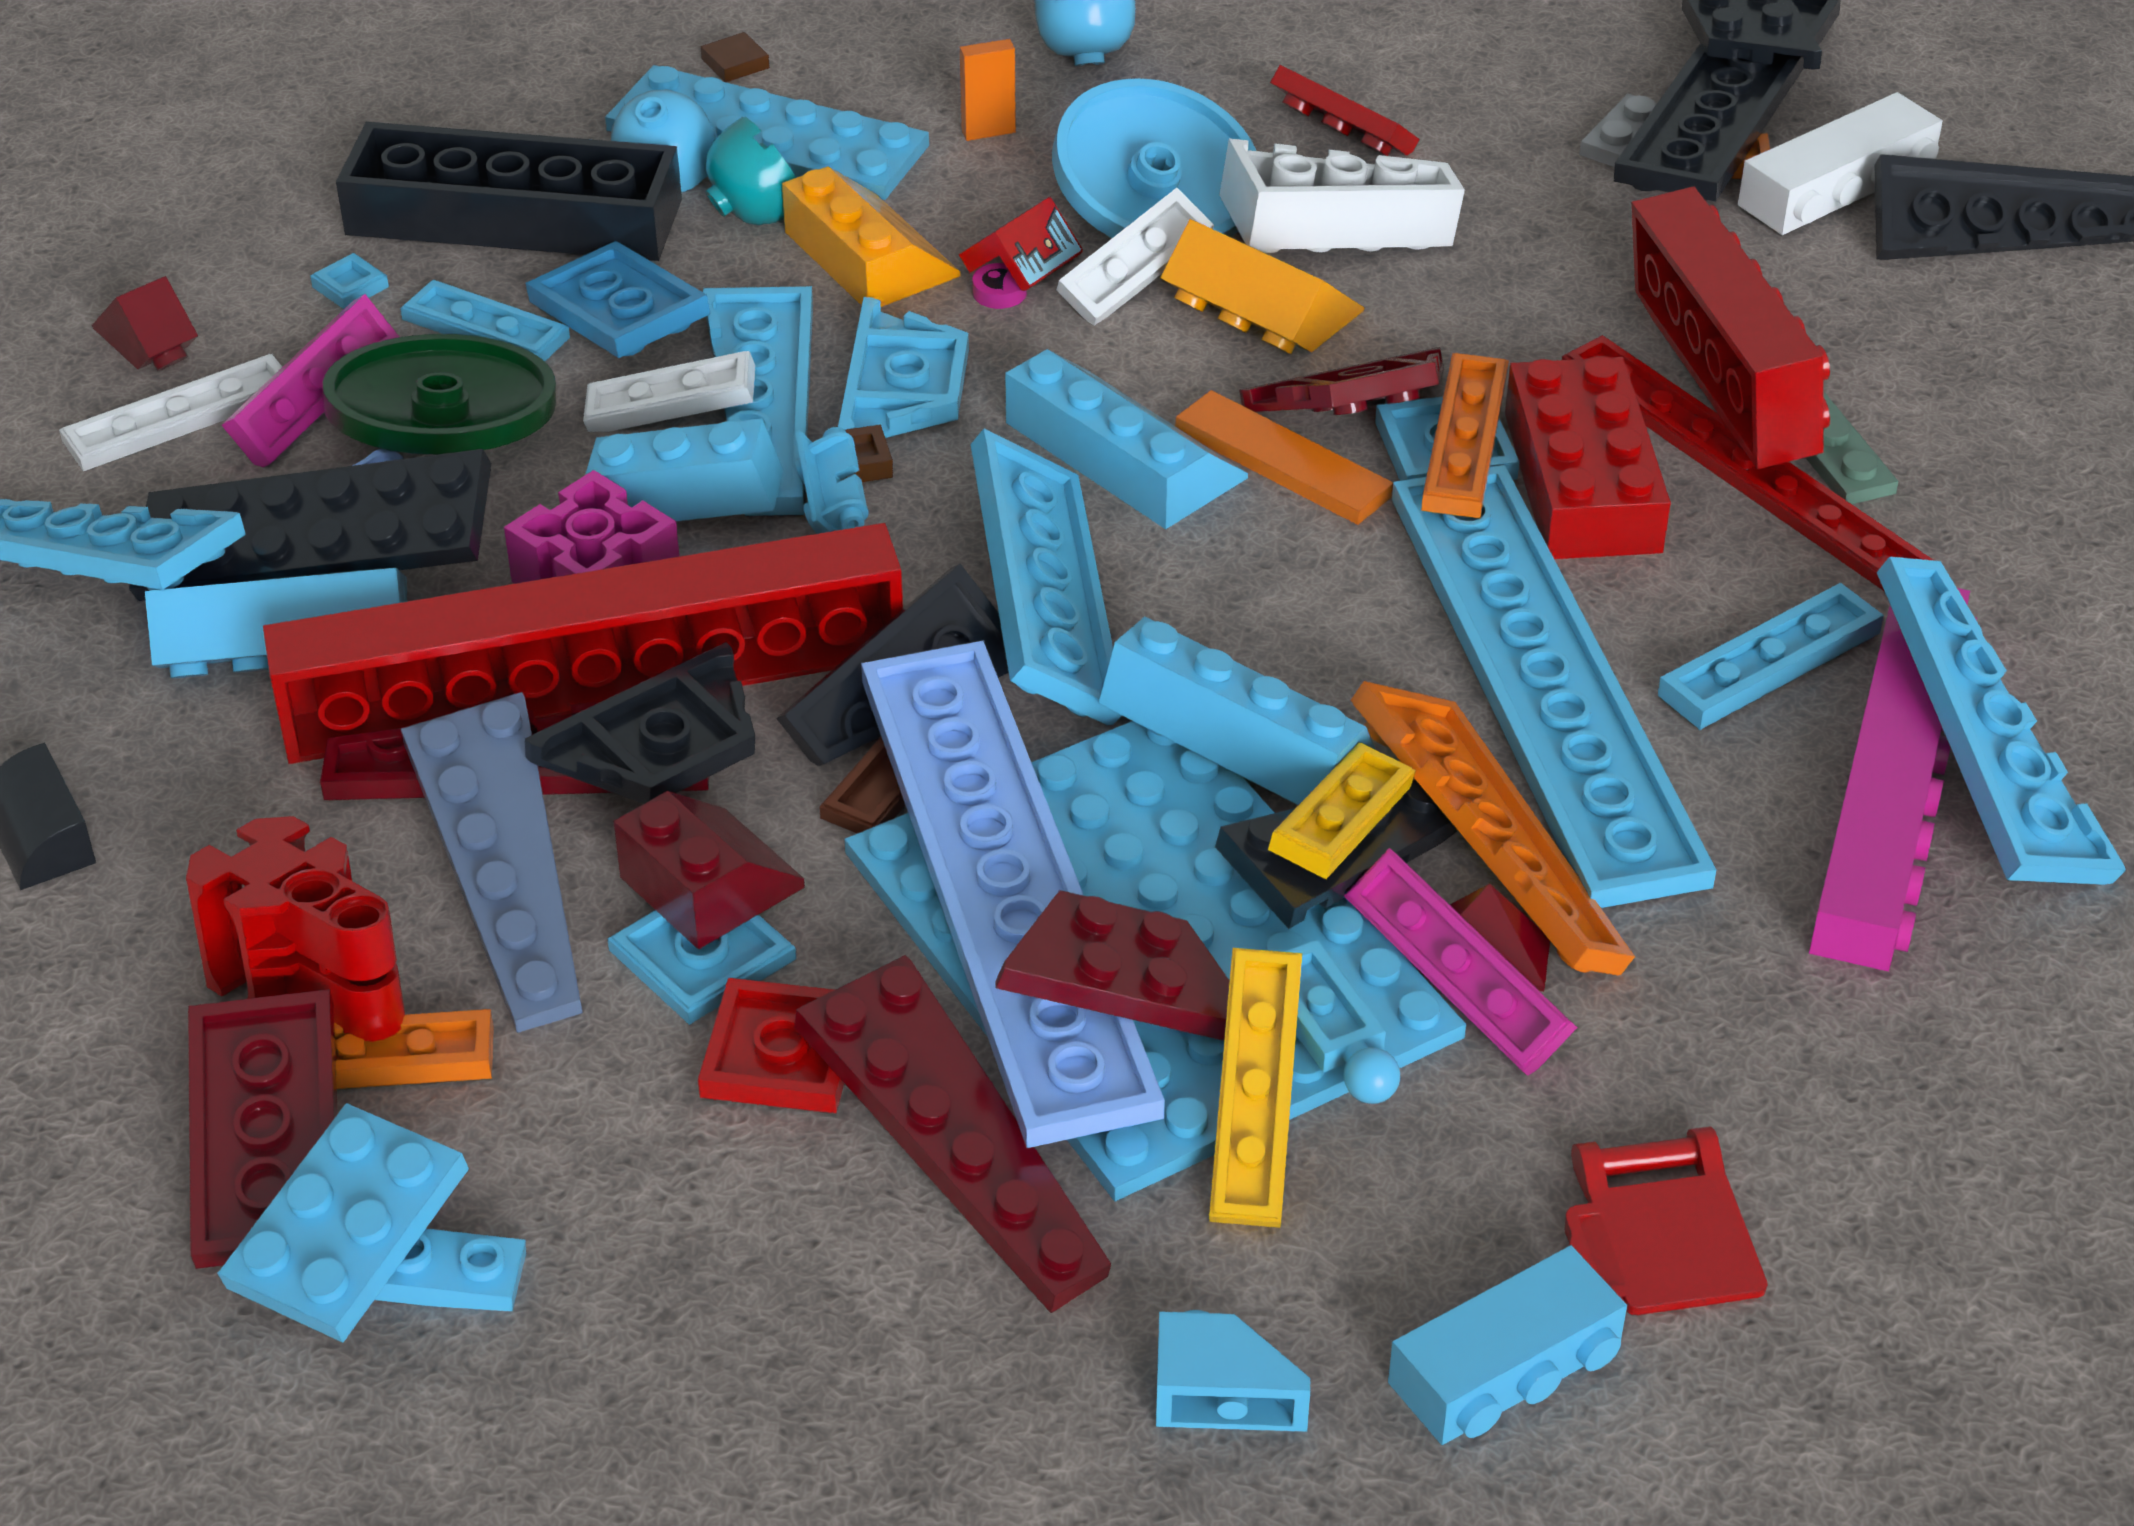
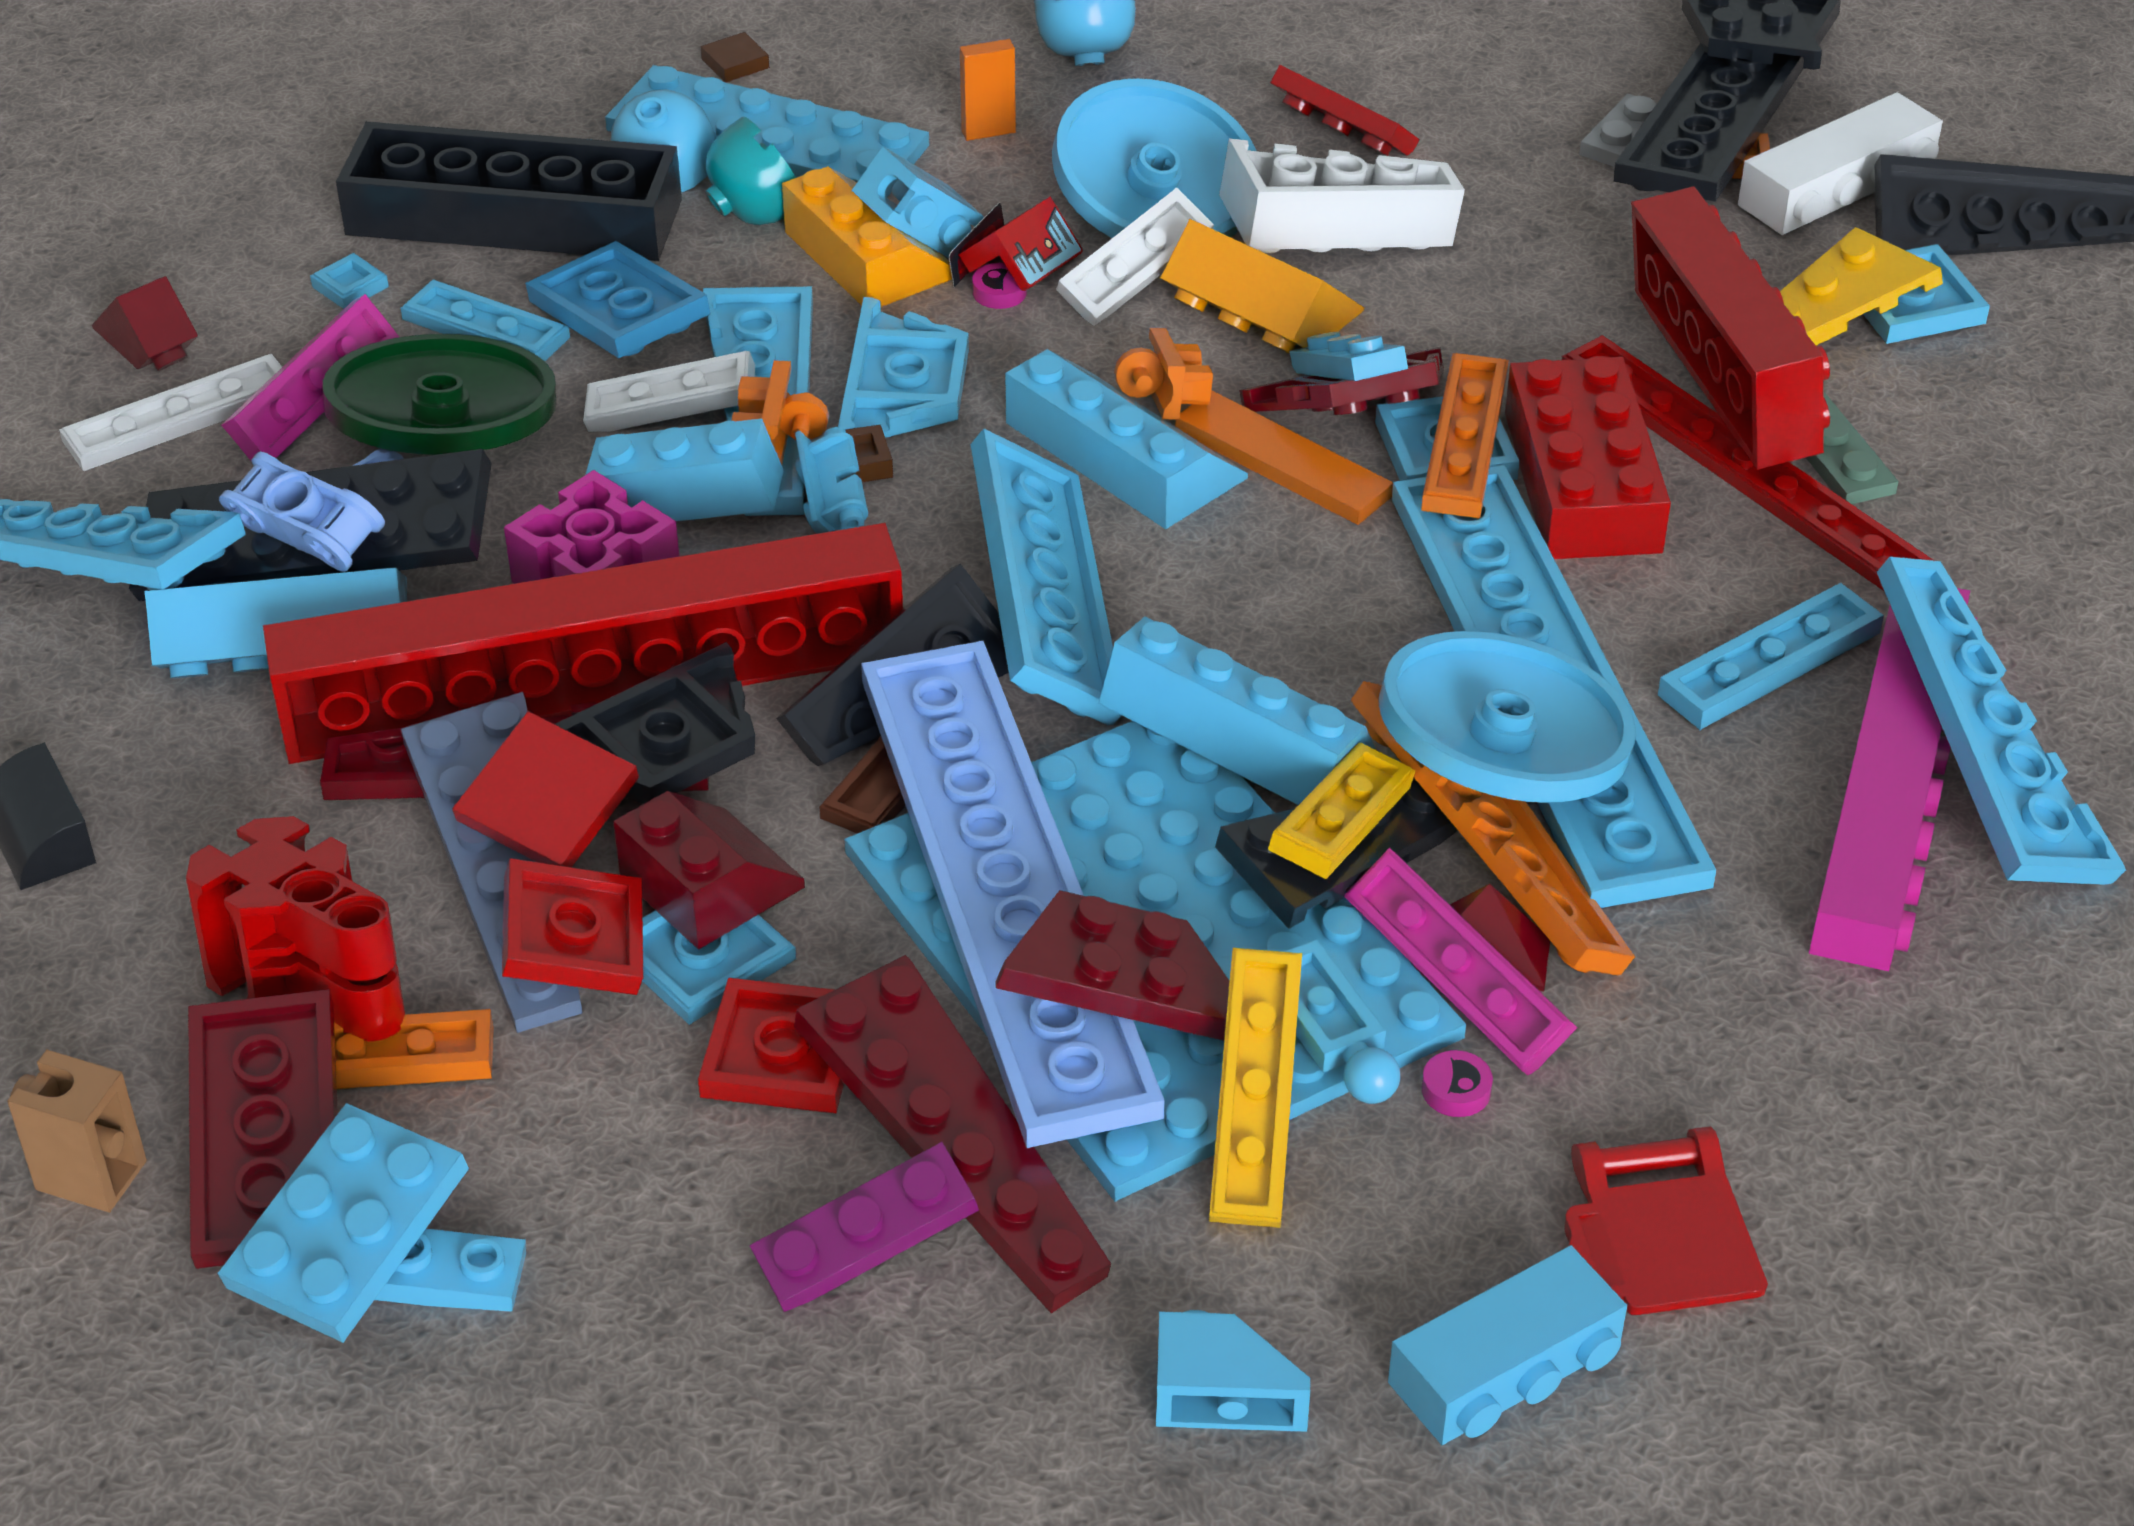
none -> medium nougat brick [7,1049,147,1213]
none -> light blue piece [219,451,385,572]
none -> red tile [452,711,639,867]
none -> red plate [502,858,643,995]
none -> orange hips [731,360,829,465]
none -> magenta plate [749,1142,979,1312]
none -> medium azure brick [851,146,984,258]
none -> black sticker [949,203,1004,287]
none -> orange hips [1114,328,1213,420]
none -> medium azure plate [1290,332,1408,381]
none -> medium azure dish [1379,631,1636,803]
none -> dark pink tile [1422,1050,1493,1117]
none -> yellow wing [1780,227,1943,345]
none -> medium azure plate [1863,244,1990,344]

